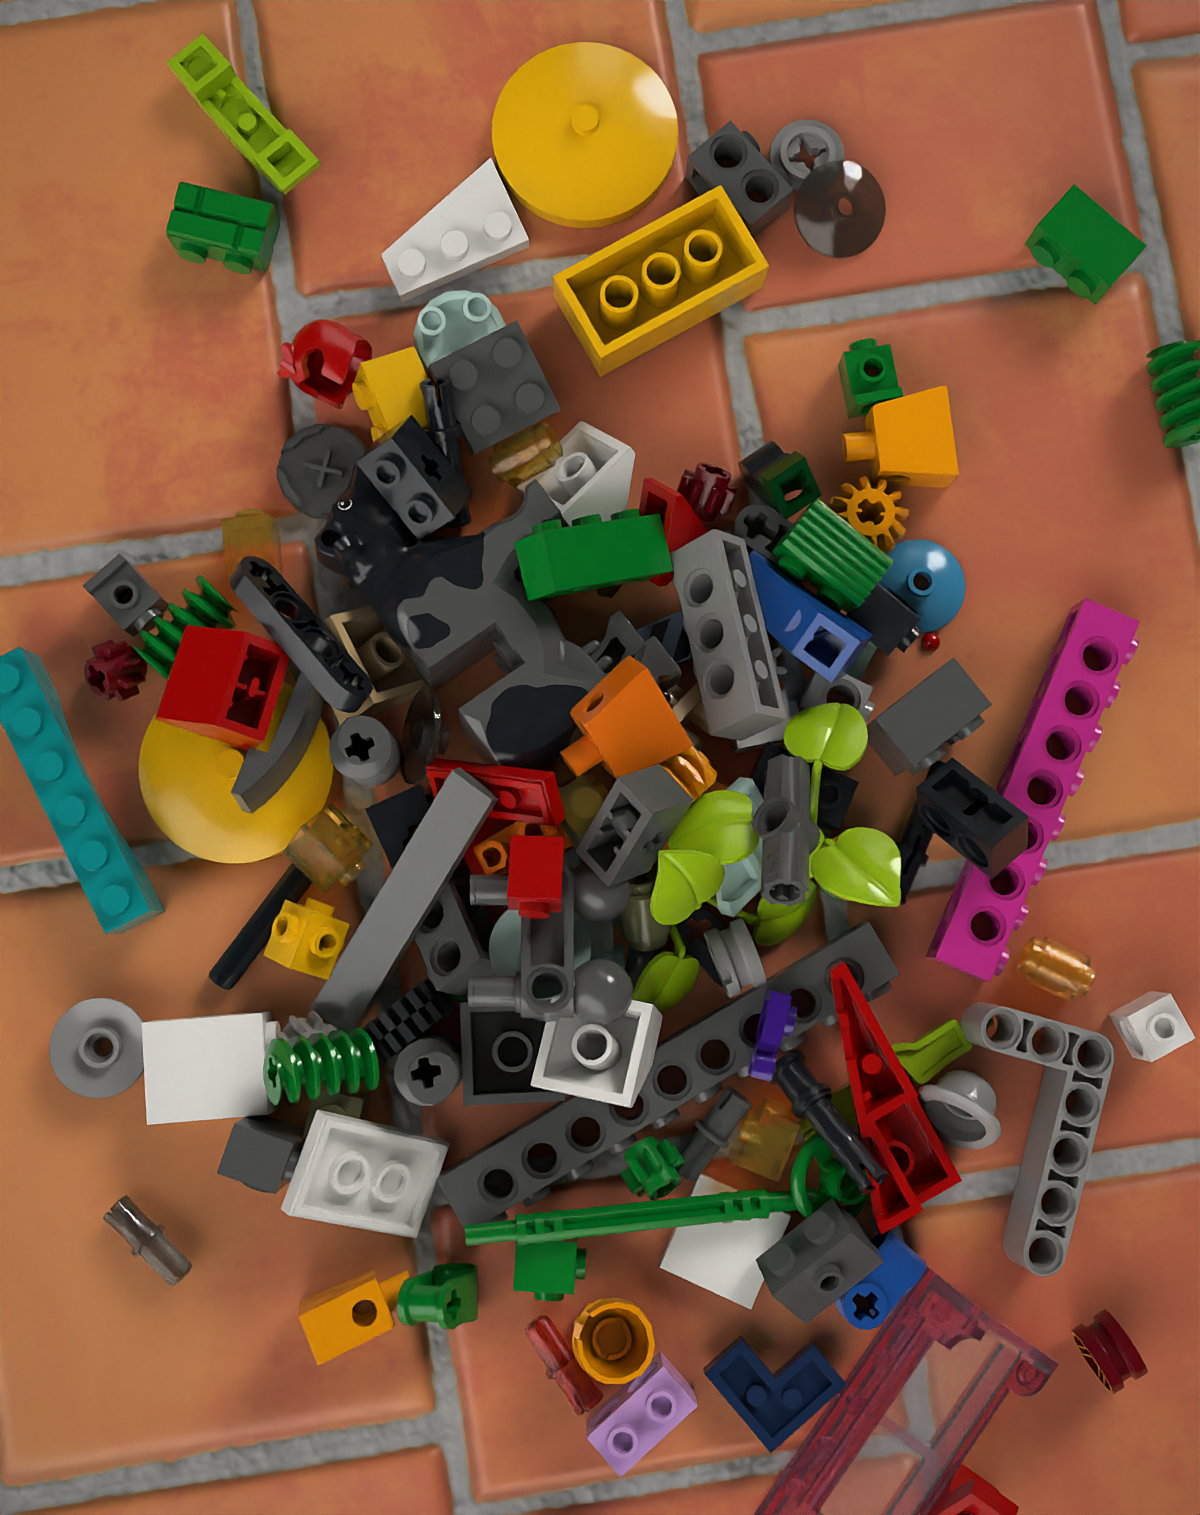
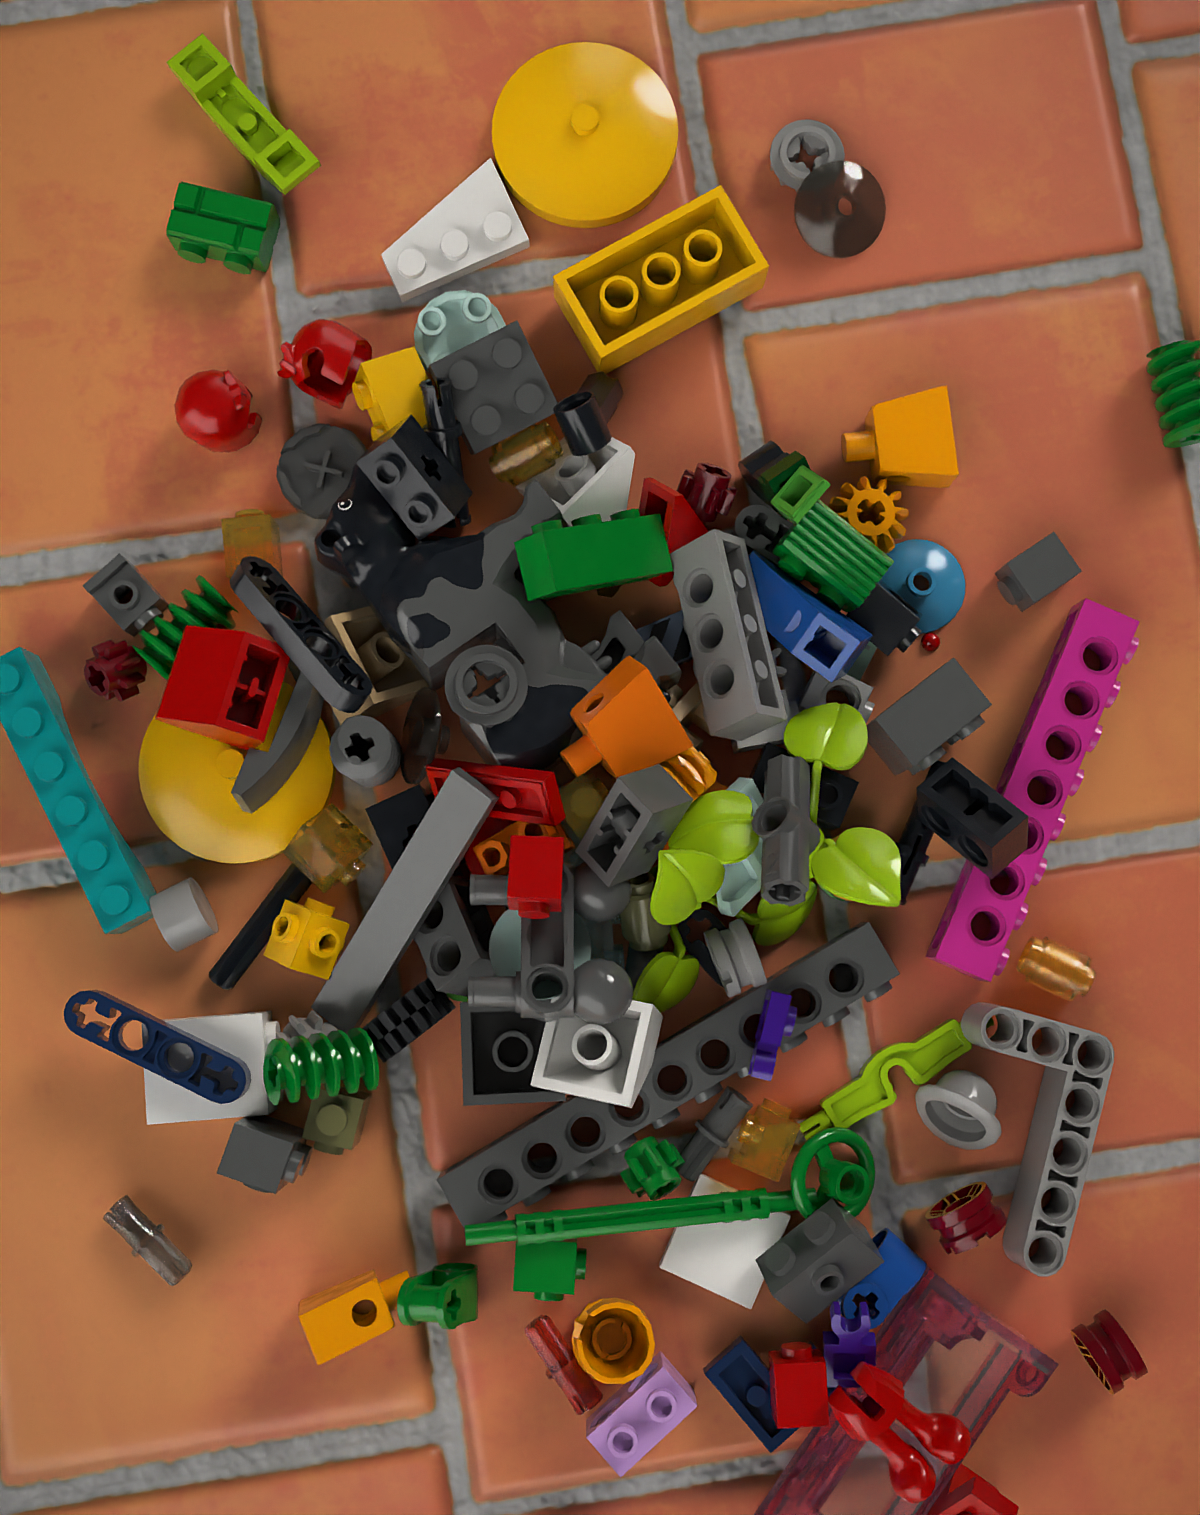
light grey dish [49,997,144,1099] -> none
white tile [281,1109,450,1239] -> none
dark grey piece [394,1034,463,1106] -> none
dark grey brick [685,120,794,239] -> none
black pin [769,1050,888,1195] -> none
red wedge [829,961,962,1234] -> none
green brick [838,338,903,419] -> none
green brick [1025,184,1147,305] -> none
white brick [1109,991,1195,1062] -> none
none -> dark blue beam [64,990,251,1104]
none -> light grey piece [149,877,218,952]
none -> red helmet [174,370,262,452]
none -> dark grey gear [445,645,528,728]
none -> black piece [553,371,624,456]
none -> red brick [769,1342,829,1429]
none -> bright green slope [770,465,831,524]
none -> dark purple plate [822,1301,876,1388]
none -> red piece [827,1361,971,1504]
none -> dark red wheel [925,1181,1007,1255]
none -> dark grey brick [995,532,1082,612]

